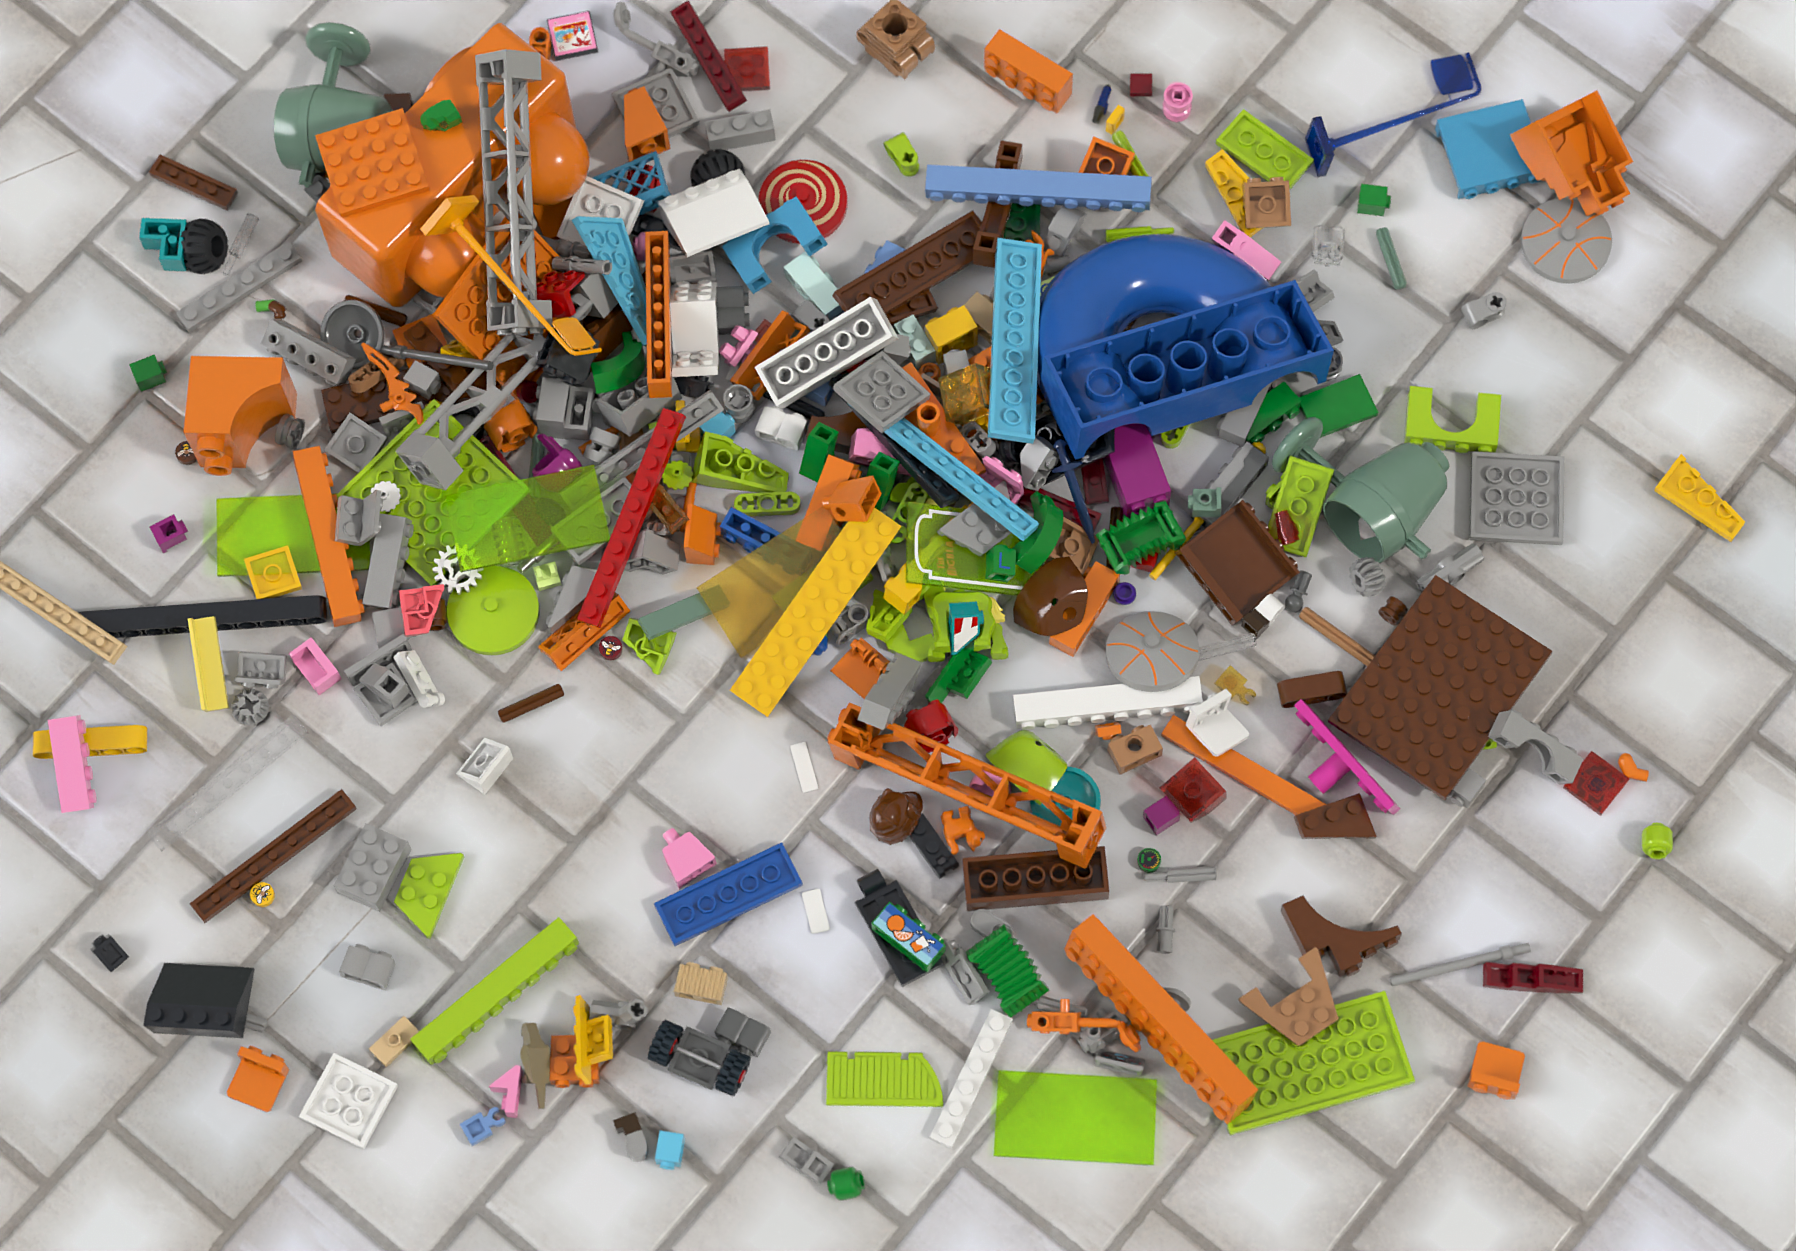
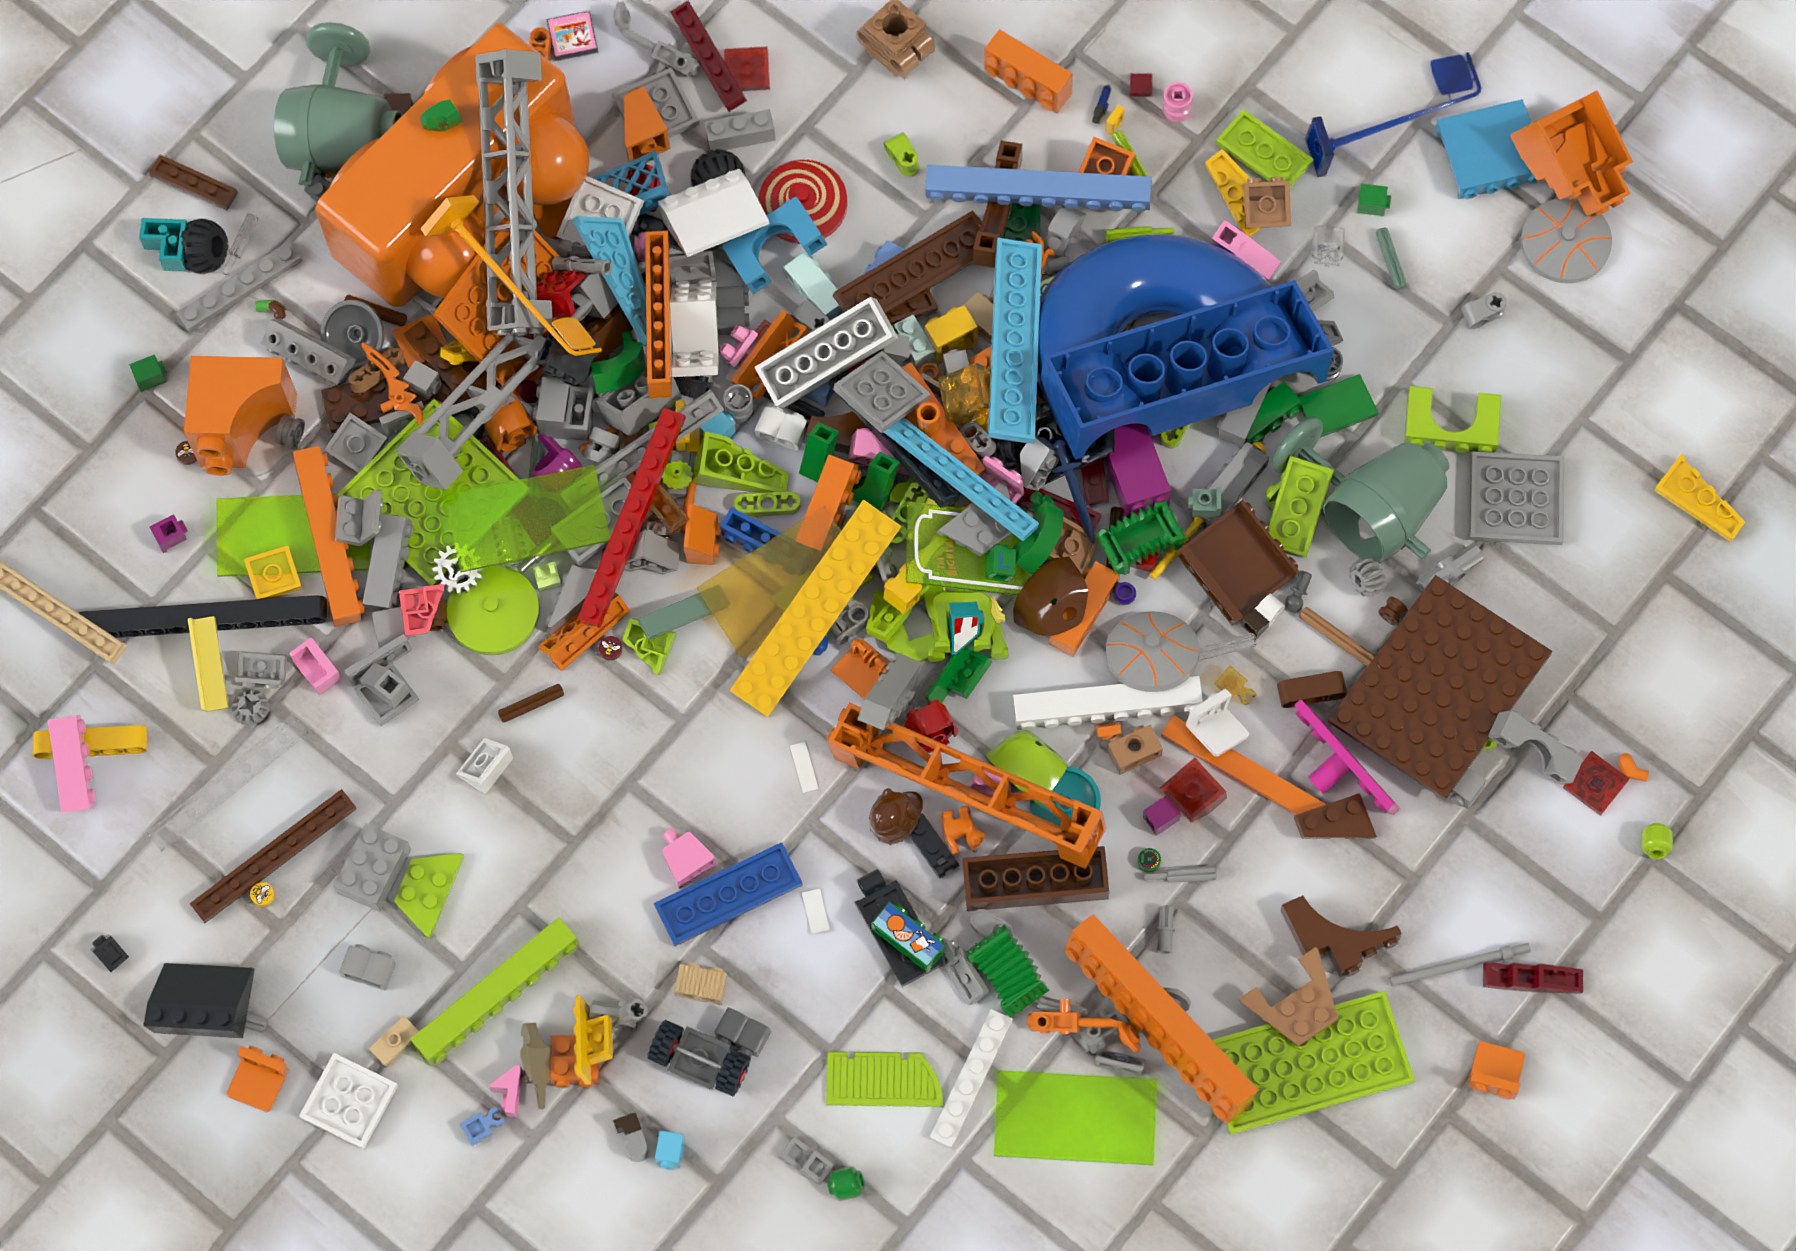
orange plate [315,108,430,218] -> none
white piece [371,481,401,512] -> none
dark grey bar [380,345,493,370] -> none
white plate [393,650,445,708] -> none
orange torso [822,476,882,522] -> none
clear red cone [1274,510,1300,546] -> none

